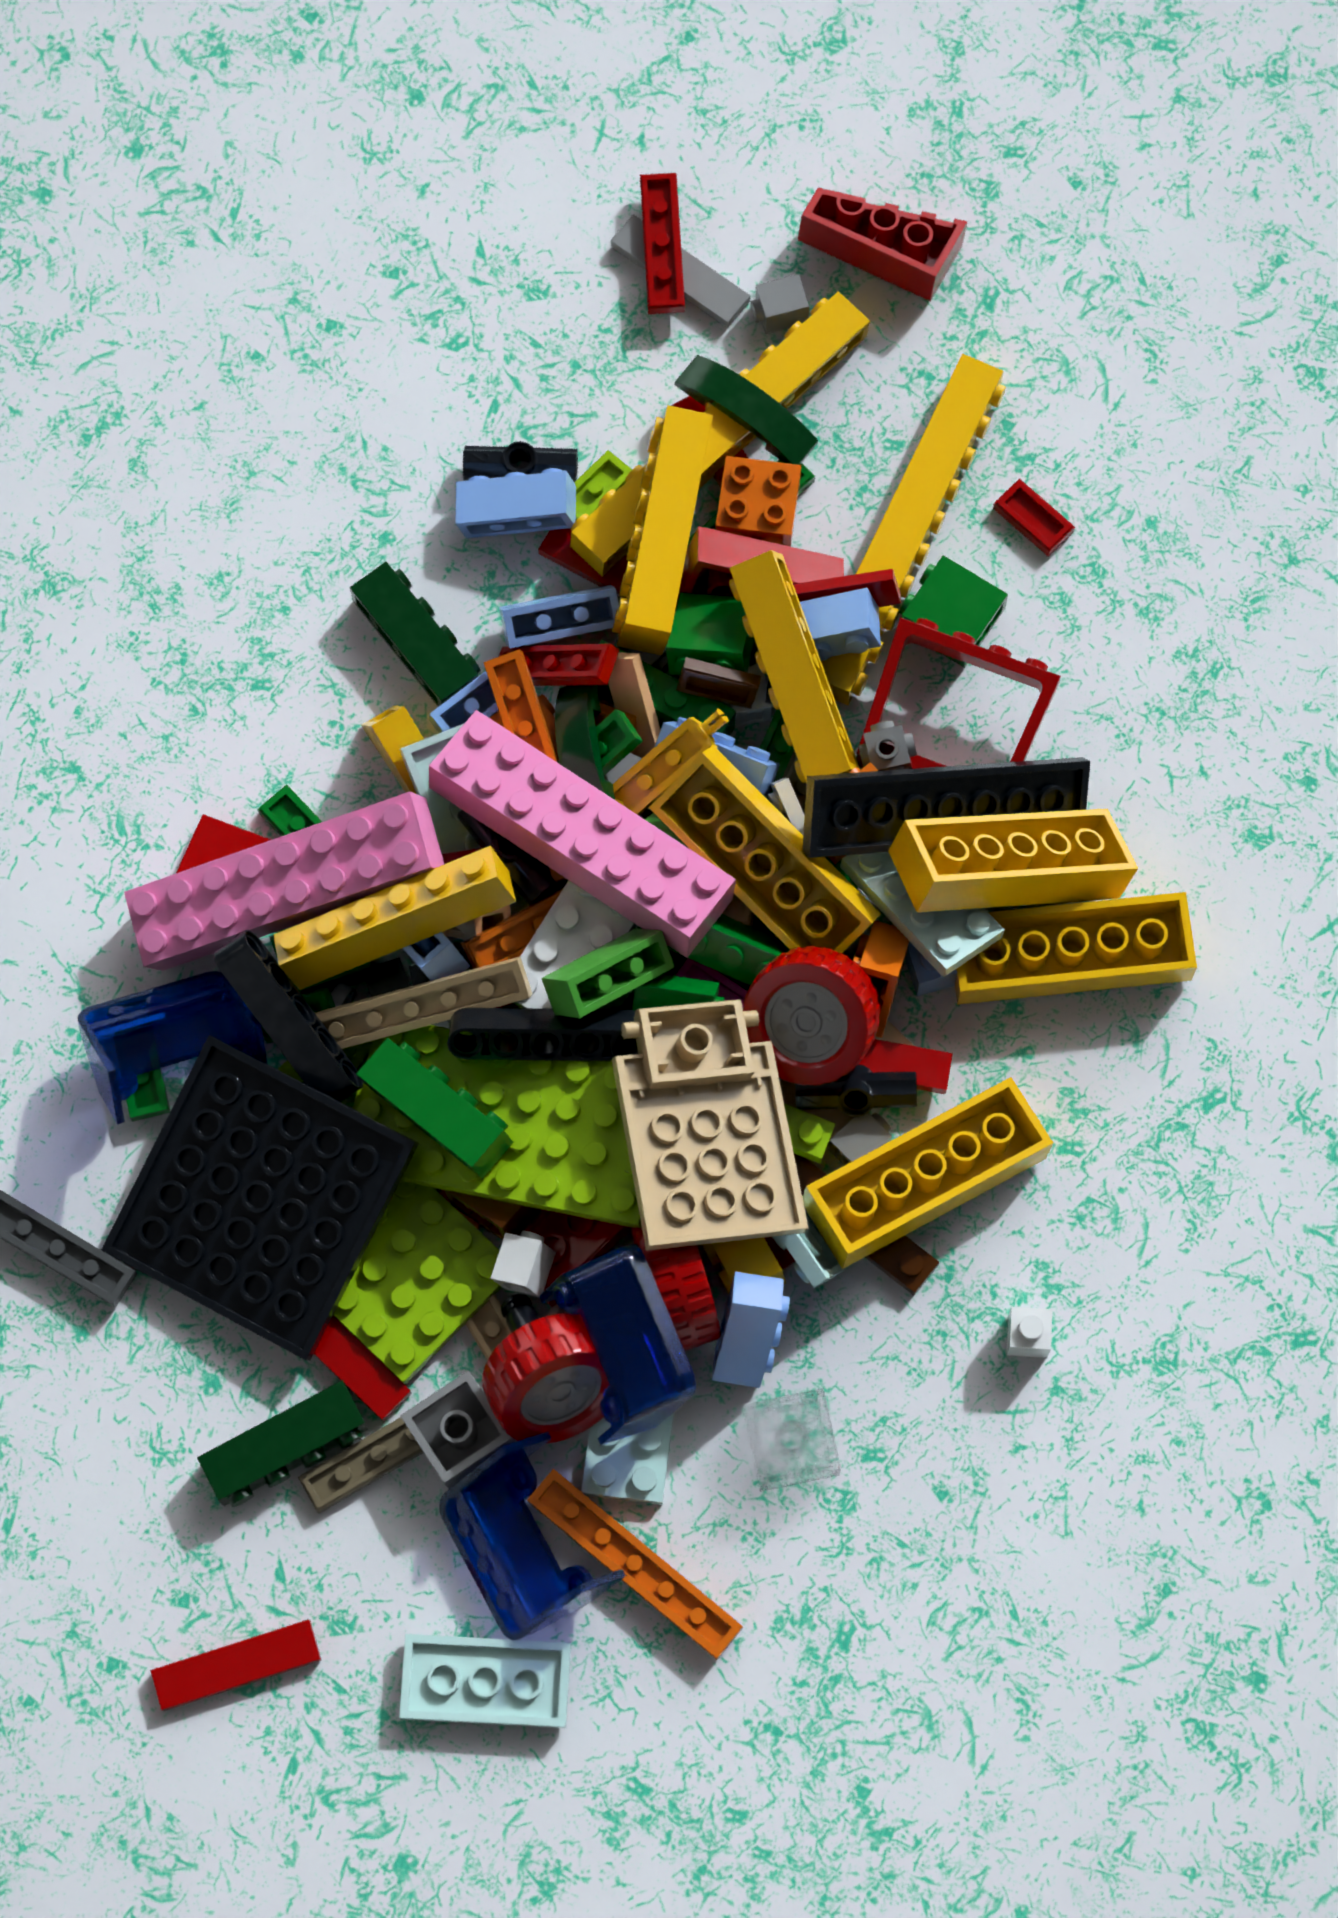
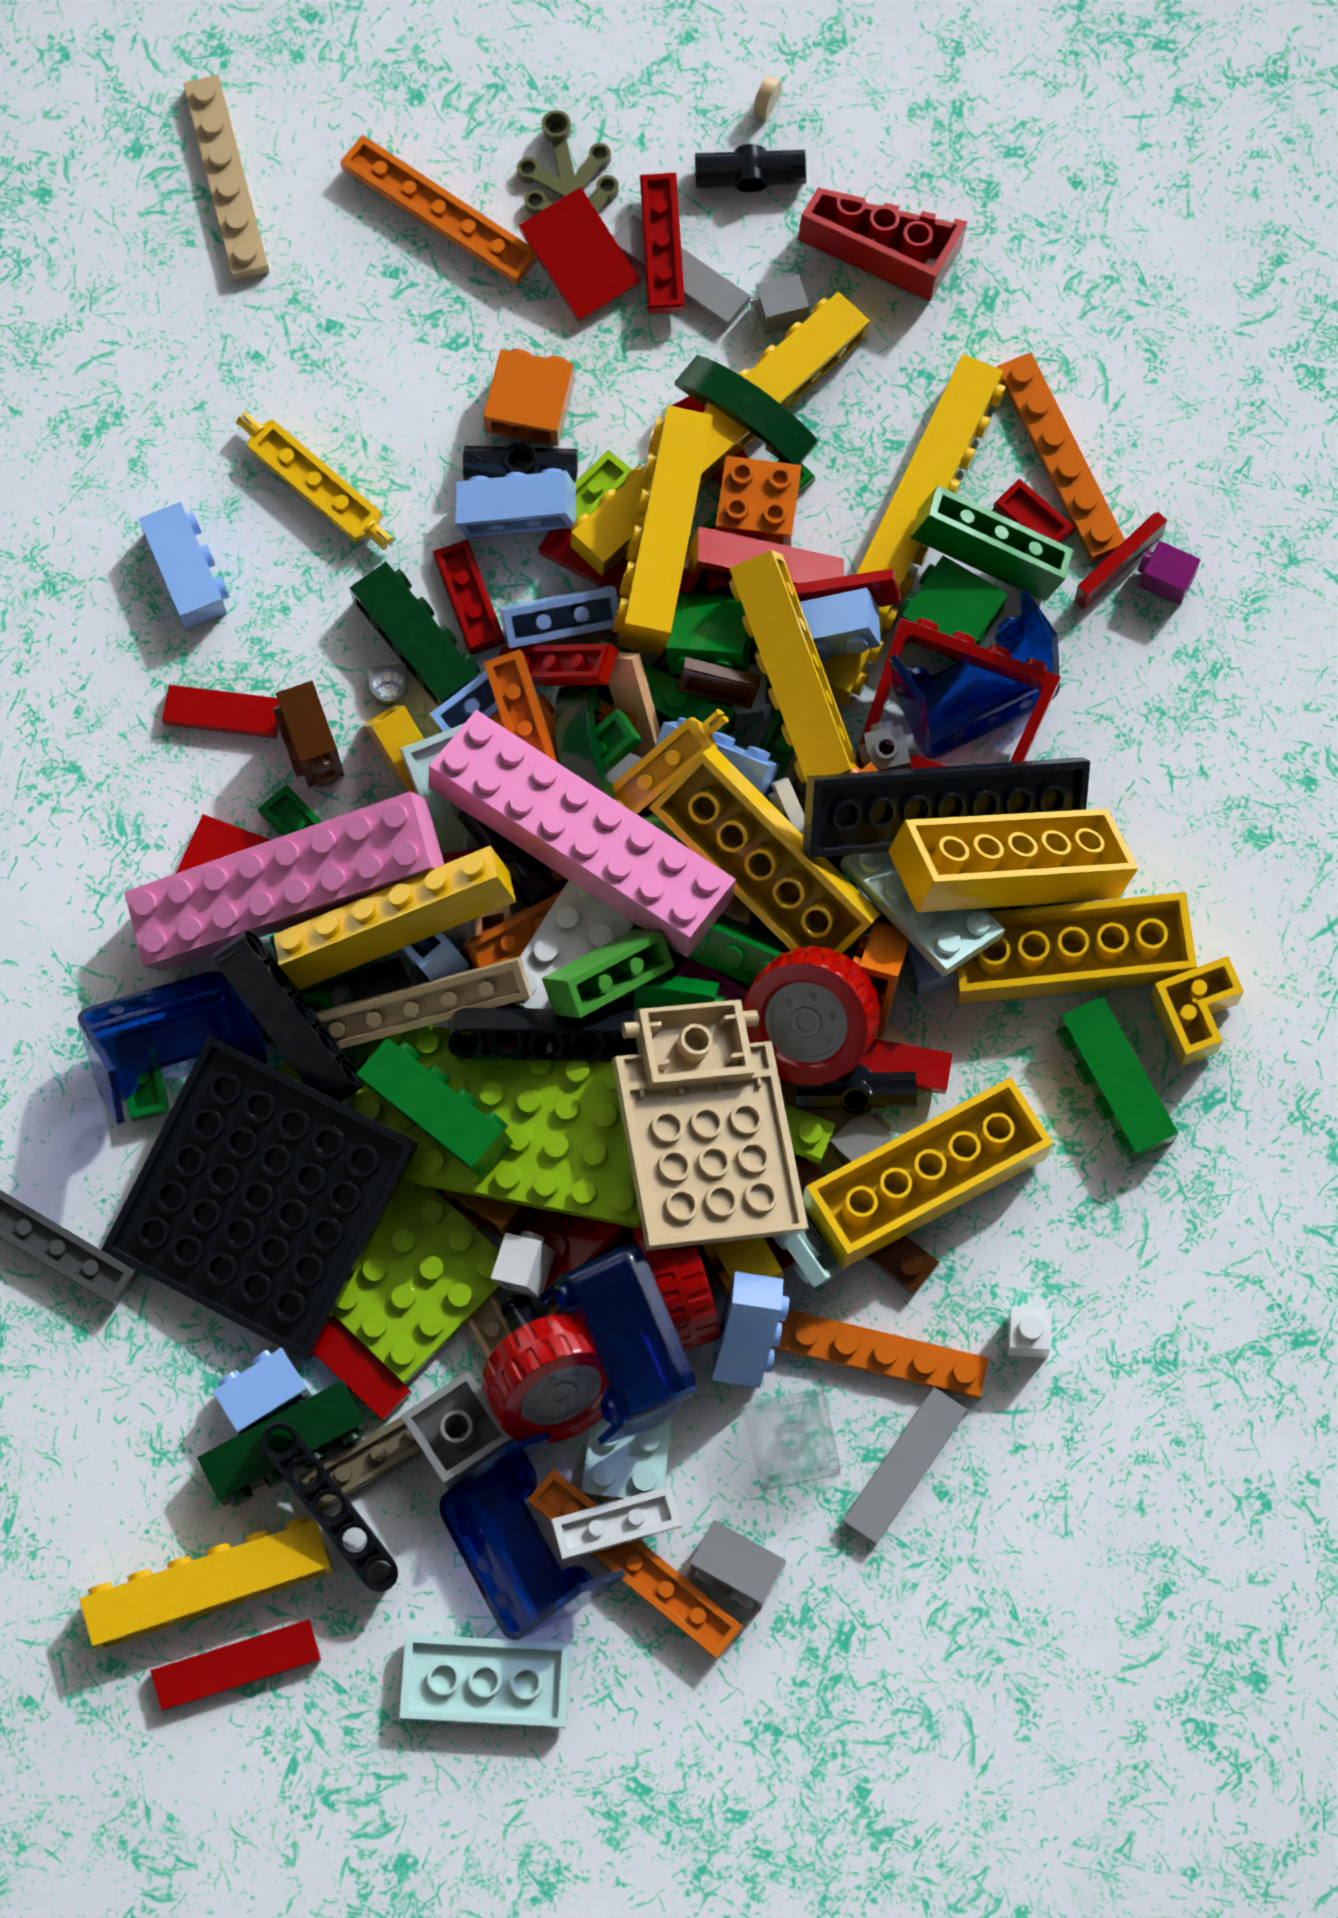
none -> yellow brick [79,1517,335,1650]
none -> light blue brick [138,502,229,630]
none -> red tile [162,685,280,739]
none -> tan plate [183,74,270,281]
none -> light blue brick [212,1347,311,1435]
none -> yellow plate [236,412,394,550]
none -> black beam [261,1420,398,1592]
none -> reddish brown brick [273,680,345,788]
none -> orange plate [340,135,538,285]
none -> tile [367,663,408,706]
none -> red tile [432,539,506,655]
none -> orange brick [483,349,575,447]
none -> olive plant [517,110,619,215]
none -> red tile [518,187,641,322]
none -> white plate [551,1485,682,1561]
none -> light grey brick [690,1520,786,1610]
none -> black piece [695,144,806,193]
none -> tan tile [754,76,782,122]
none -> orange plate [771,1309,989,1399]
none -> light grey tile [842,1387,968,1545]
none -> clear blue windscreen [889,590,1060,759]
none -> green brick [910,485,1074,601]
none -> orange plate [997,352,1125,563]
none -> green brick [1055,995,1178,1163]
none -> red tile [1075,511,1167,609]
none -> magenta brick [1137,541,1201,606]
none -> yellow brick [1150,956,1244,1067]

